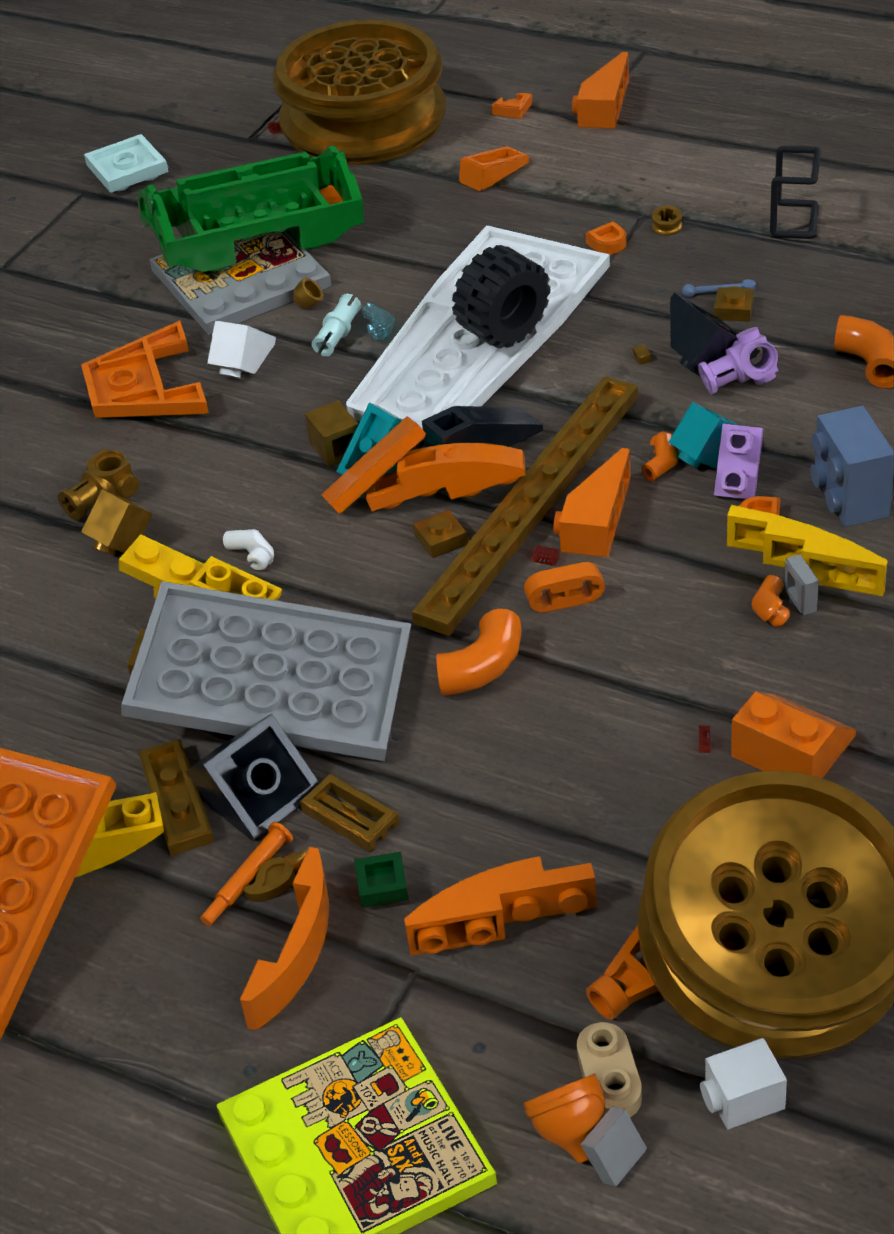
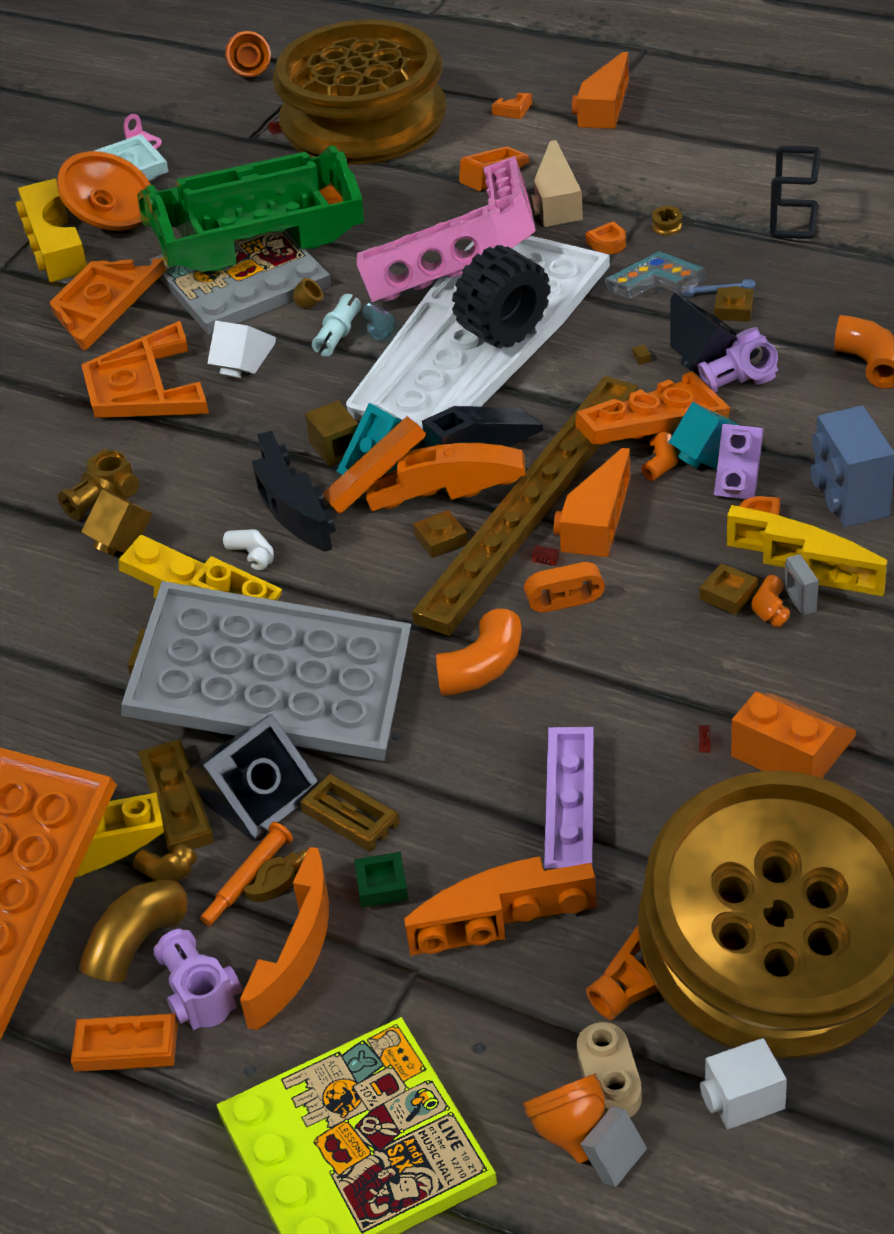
none -> yellow arch [15,178,87,282]
none -> orange wing [49,258,166,351]
none -> orange dish [57,151,151,231]
none -> orange plate [71,1013,178,1072]
none -> pearl gold cylinder [79,880,188,982]
none -> bright pink piece [124,114,162,149]
none -> pearl gold arm [132,844,197,882]
none -> lavender connector [154,929,243,1031]
none -> orange helmet [225,31,271,78]
none -> black slope [252,431,336,552]
none -> bright pink brick [356,156,536,302]
none -> tan slope [530,140,583,227]
none -> lavender plate [544,727,594,871]
none -> orange wing [575,371,730,445]
none -> clear tile [605,251,706,299]
none -> pearl gold plate [699,563,758,615]

